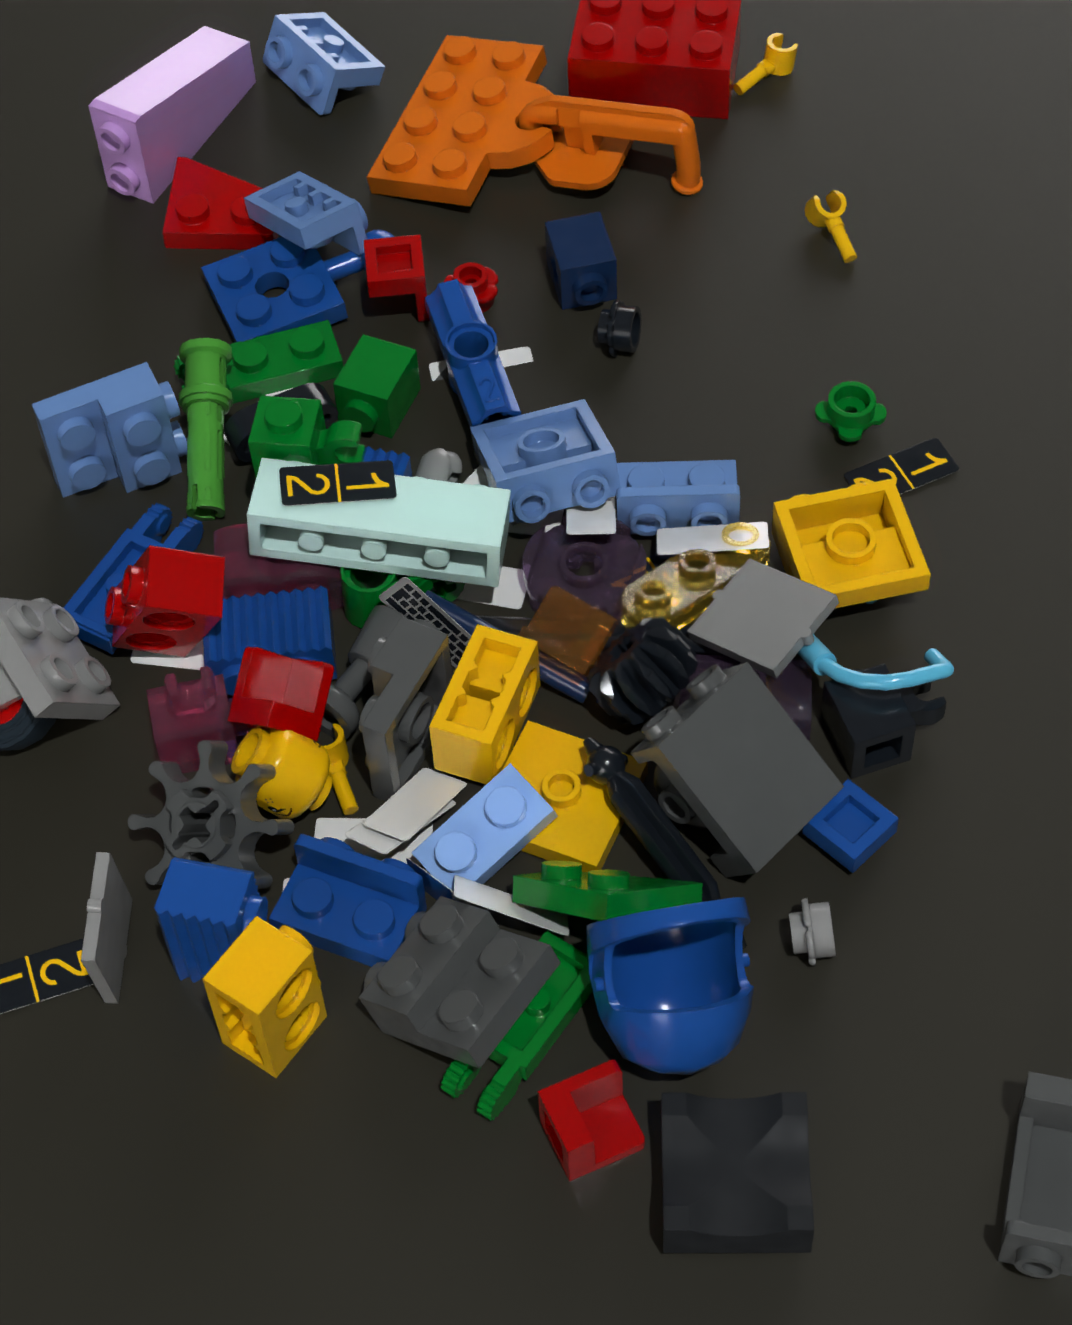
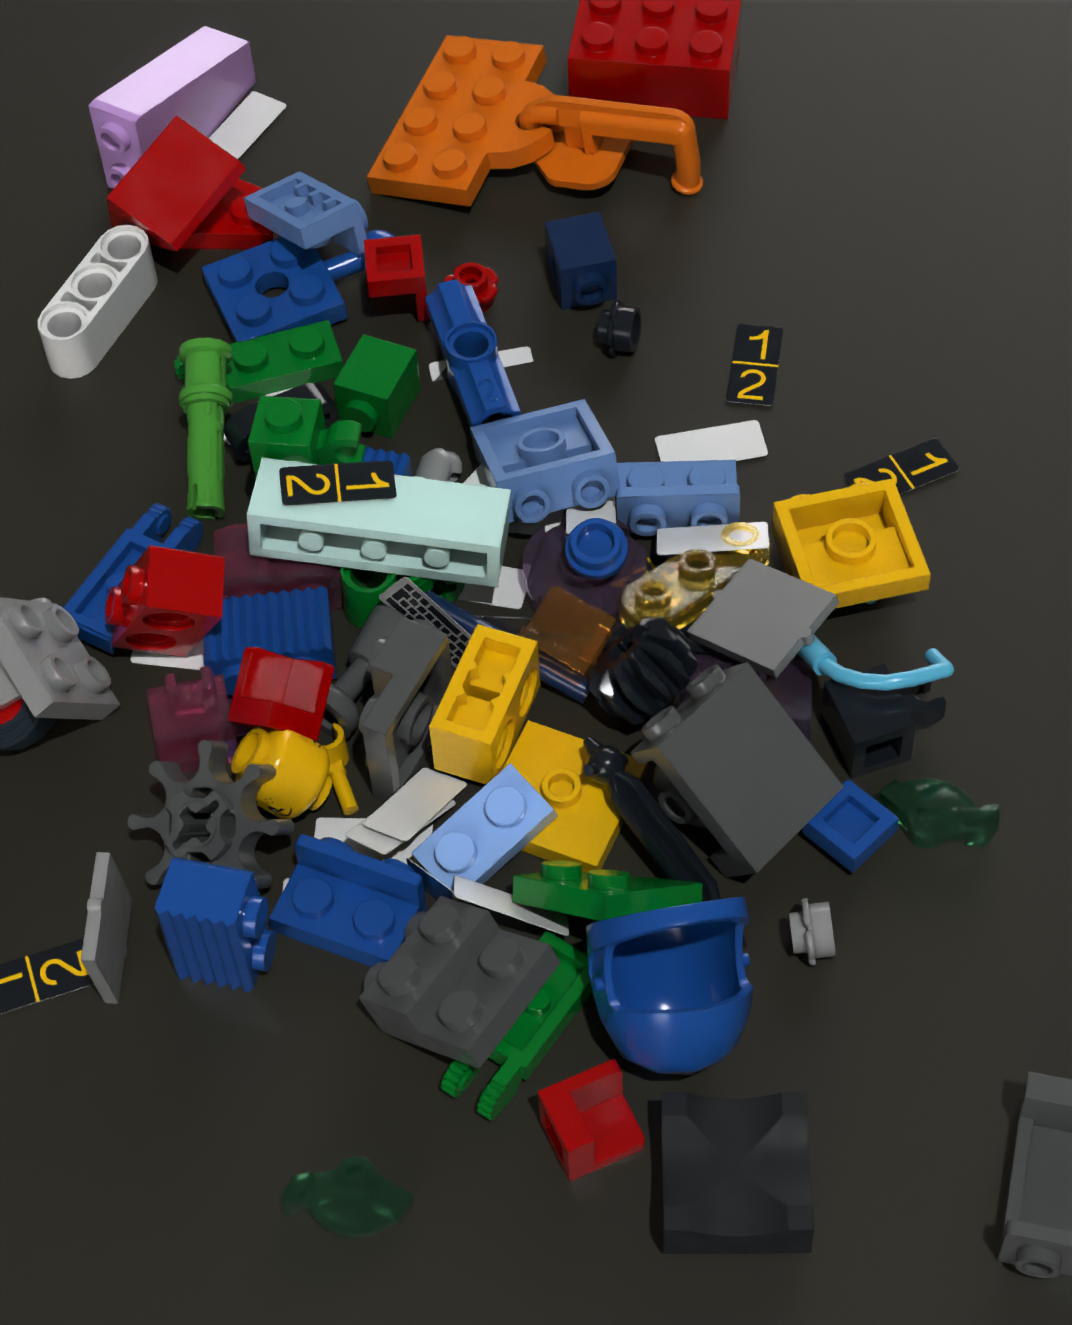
medium blue plate [32,362,187,498] -> none
yellow brick [202,916,327,1078] -> none
medium blue bracket [263,12,385,115] -> none
yellow hand [733,33,798,95] -> none
yellow hand [805,190,857,263] -> none
green plate [815,381,887,442] -> none
none -> white beam [38,225,158,379]
none -> red slope [106,115,246,252]
none -> white sticker [209,91,286,159]
none -> clear green piece [281,1156,414,1238]
none -> blue plate [565,518,628,580]
none -> white sticker [655,420,768,462]
none -> black sticker [726,324,783,406]
none -> clear green piece [879,778,1000,849]

